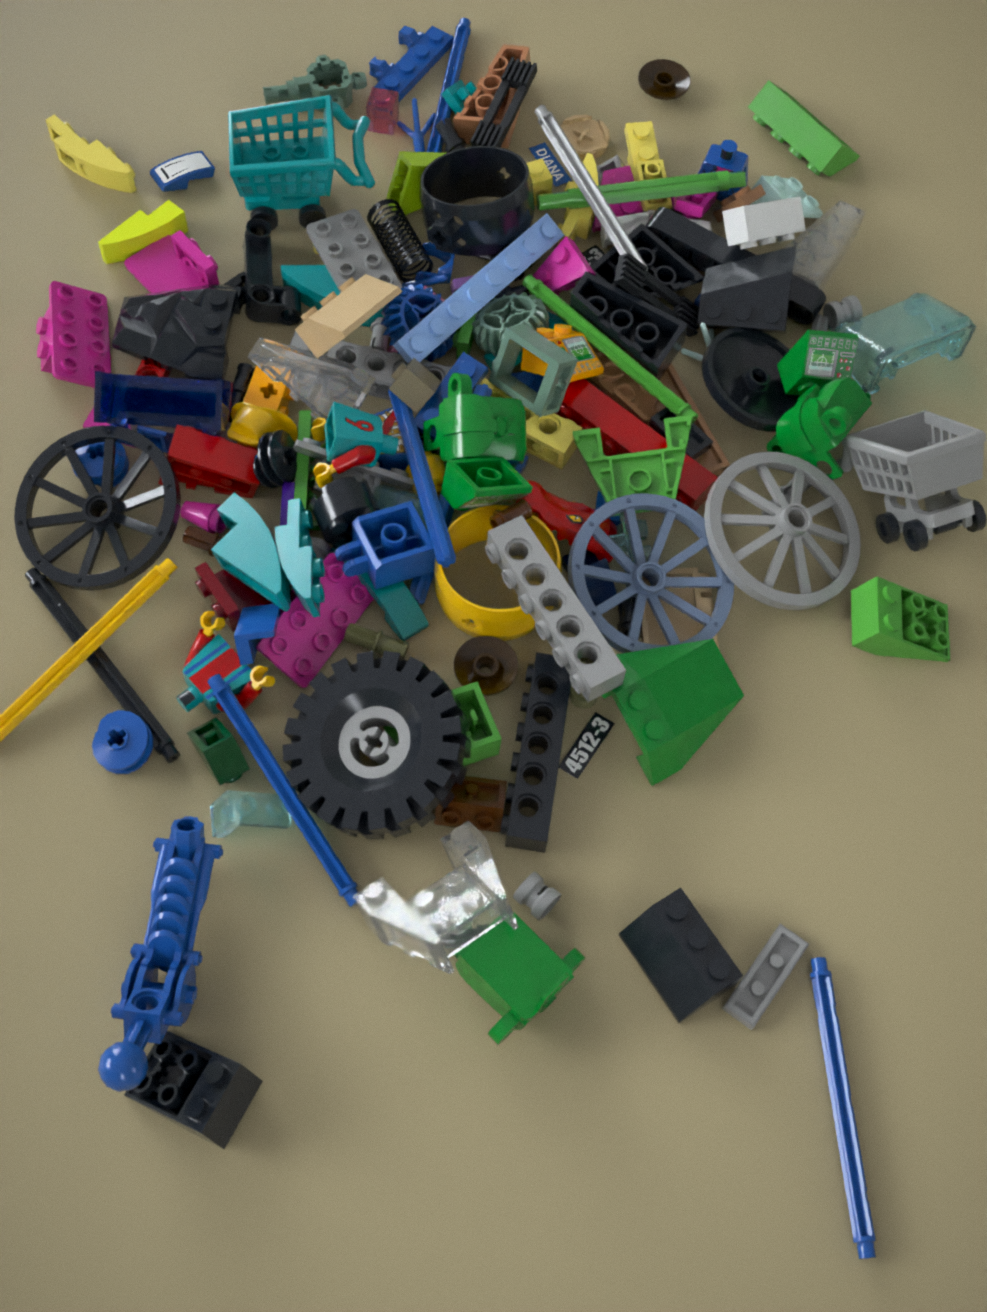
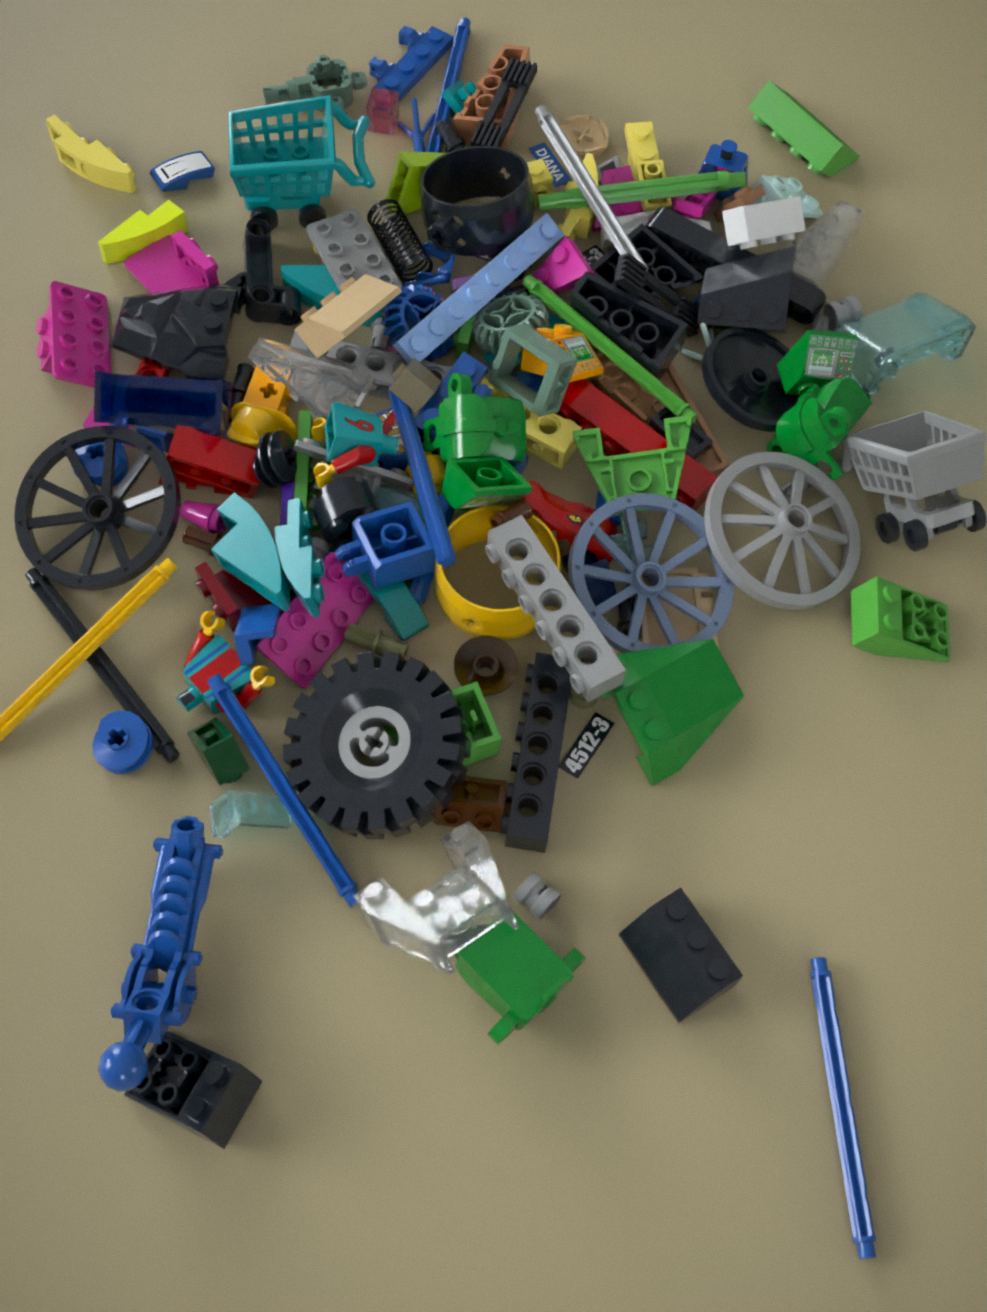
dark brown dish [638,59,690,100] -> none
light grey tile [722,924,809,1030] -> none

